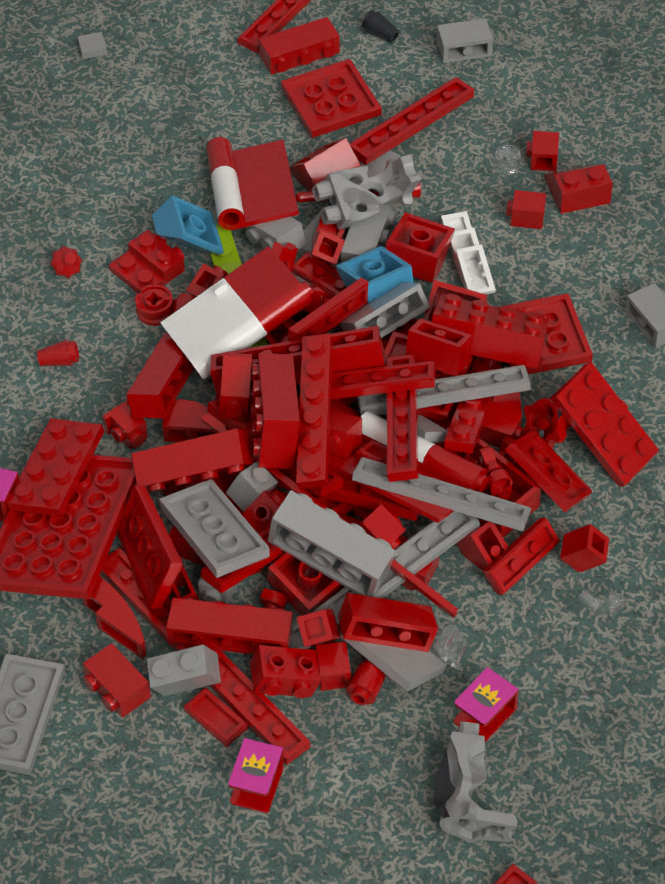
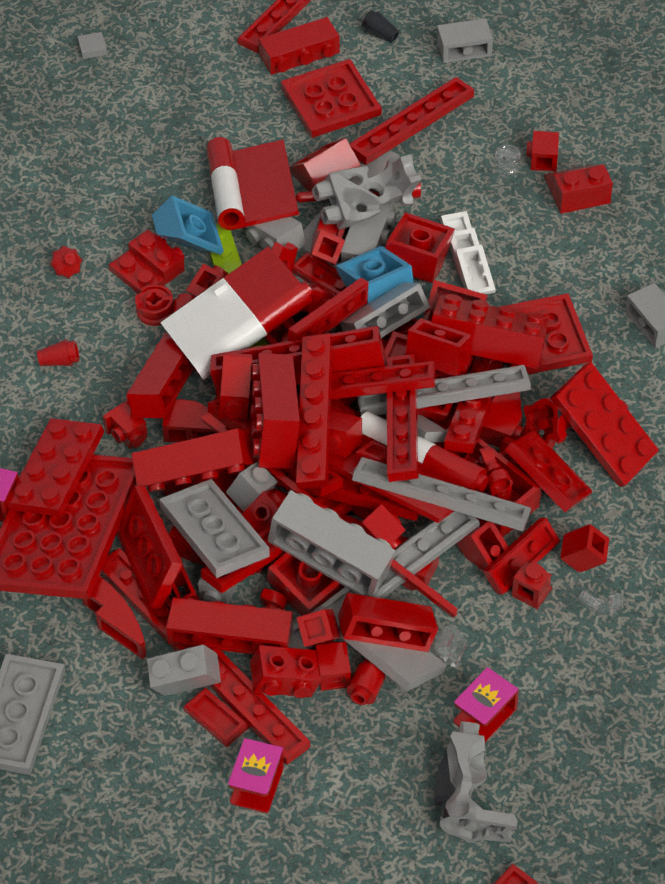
red brick [83,643,151,718] -> none
red brick [506,190,546,229] -> none
none -> red brick [512,561,552,610]

